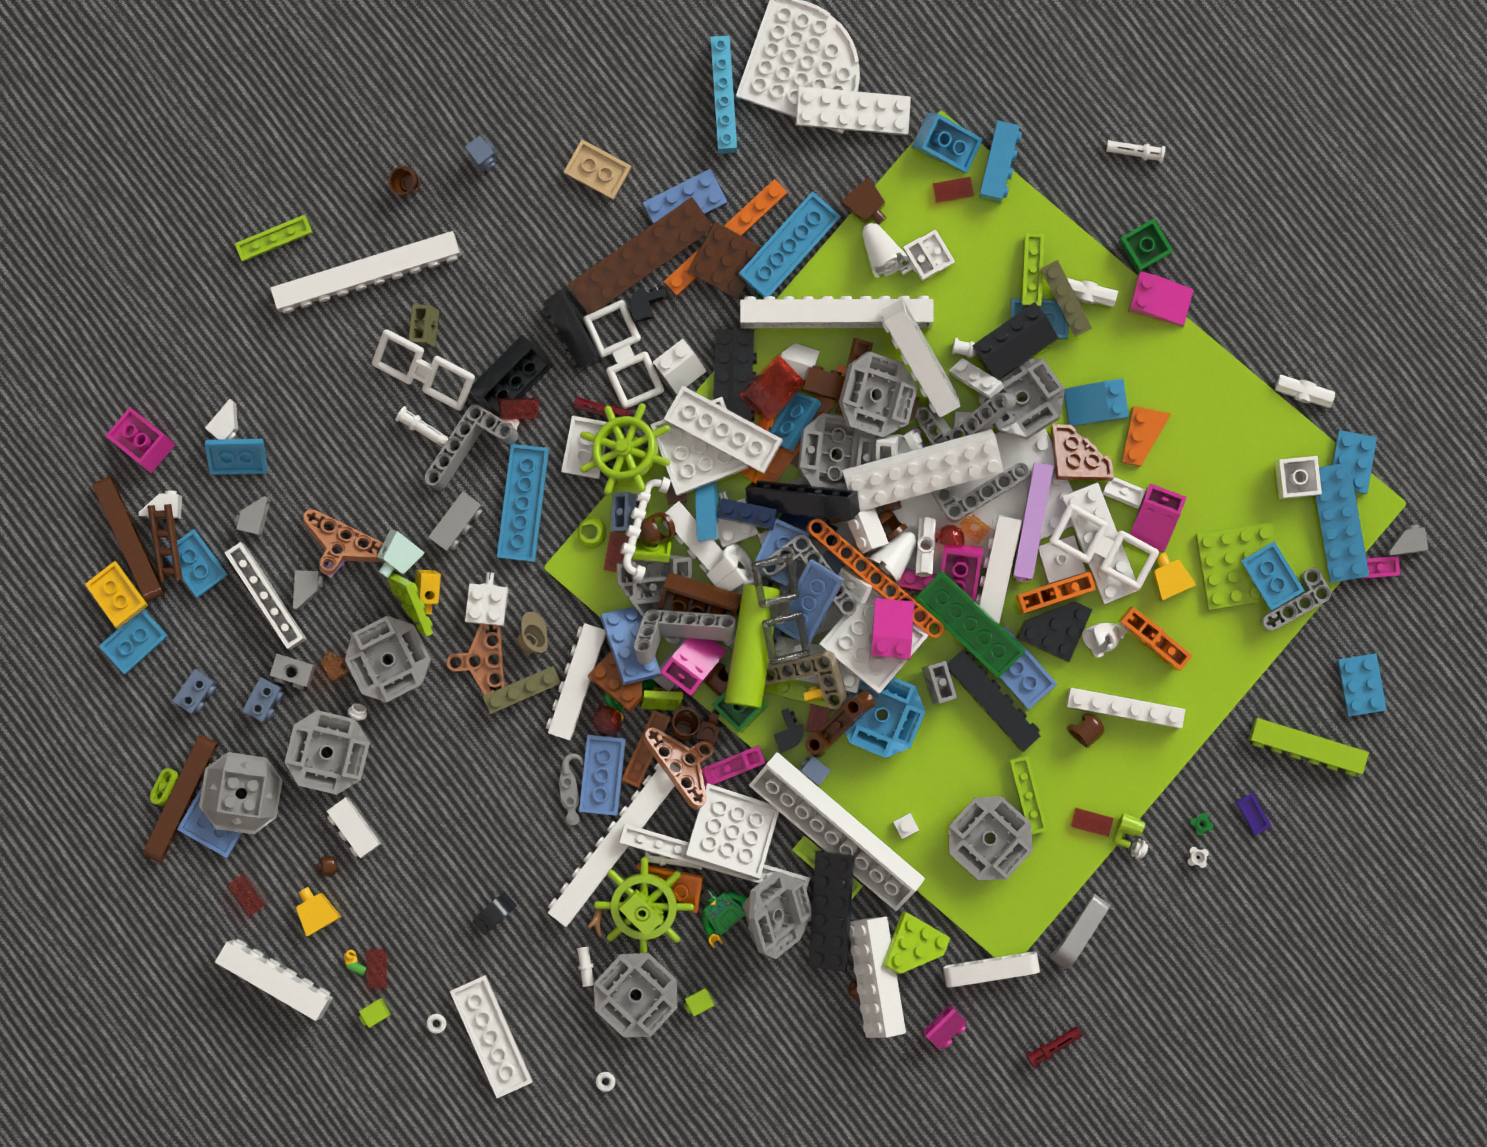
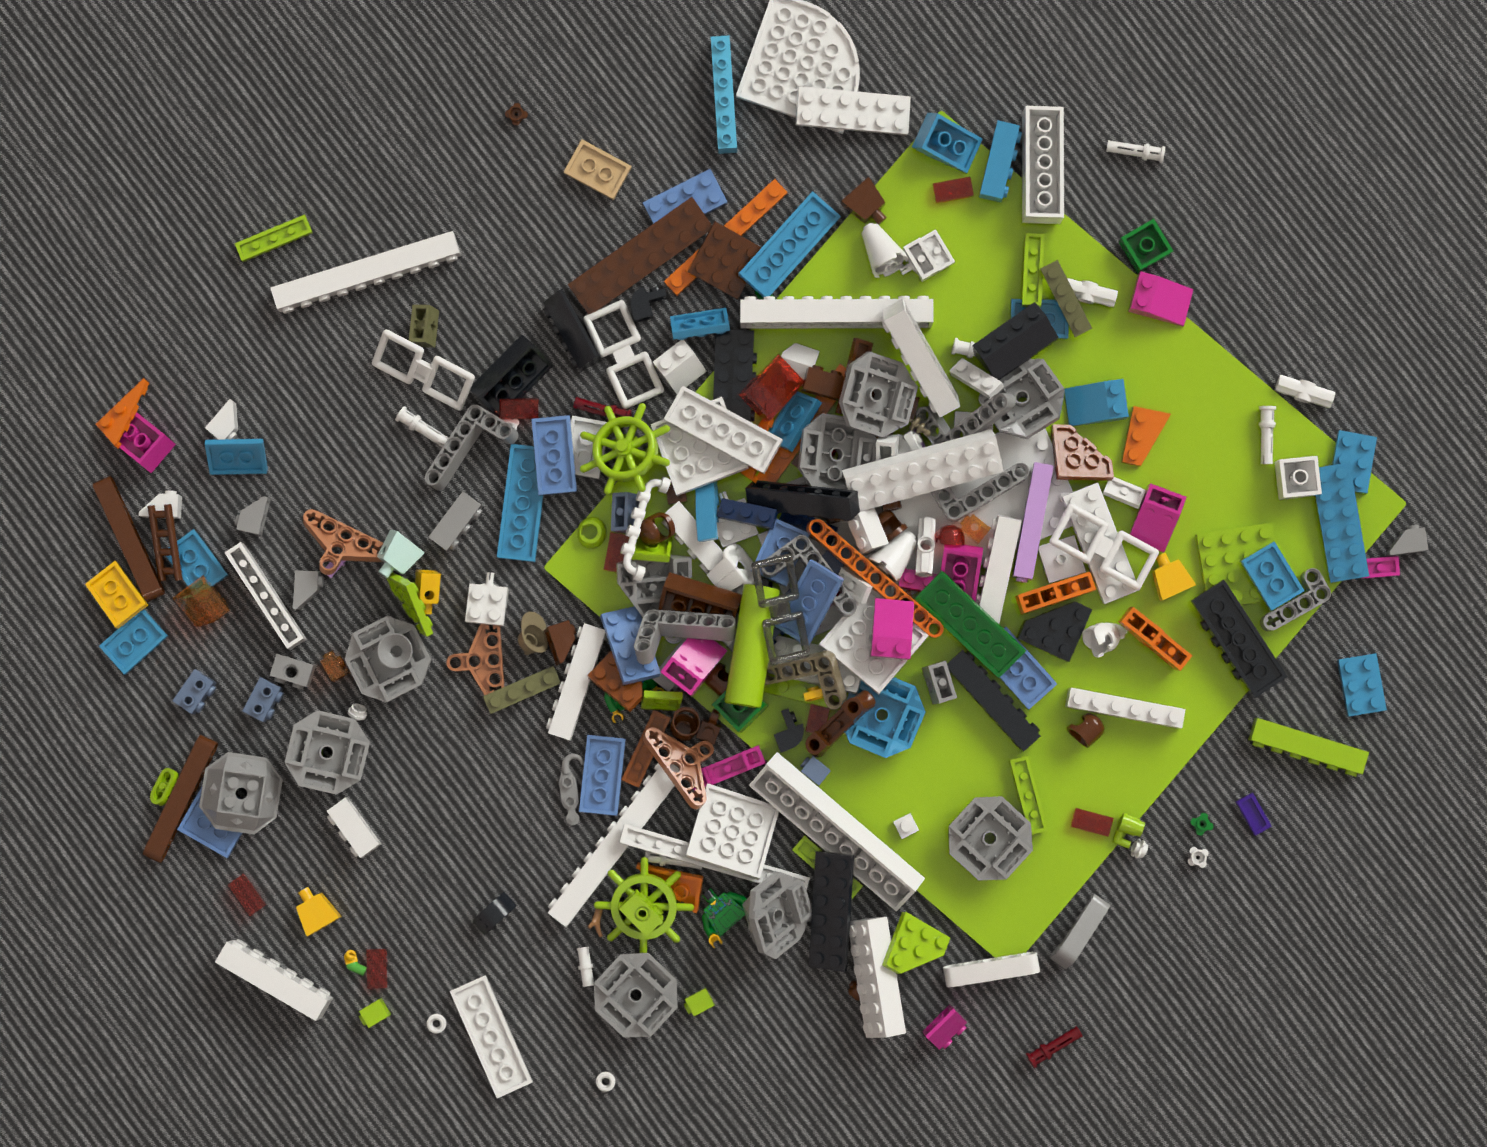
reddish brown piece [317,856,337,876] -> none
reddish brown helmet [388,166,420,196] -> none
sand blue brick [465,135,497,172] -> none
clear red hair [593,706,622,735] -> none
none -> orange wing [96,378,150,448]
none -> clear orange slope [173,575,230,627]
none -> light grey piece [377,633,413,669]
none -> reddish brown plate [505,103,528,126]
none -> medium blue plate [531,415,577,496]
none -> reddish brown slope [544,620,576,666]
none -> dark azure plate [670,308,730,340]
none -> dark tan hair [909,417,931,437]
none -> white brick [1022,106,1064,224]
none -> black plate [1191,580,1288,698]
none -> white pin [1259,406,1276,464]

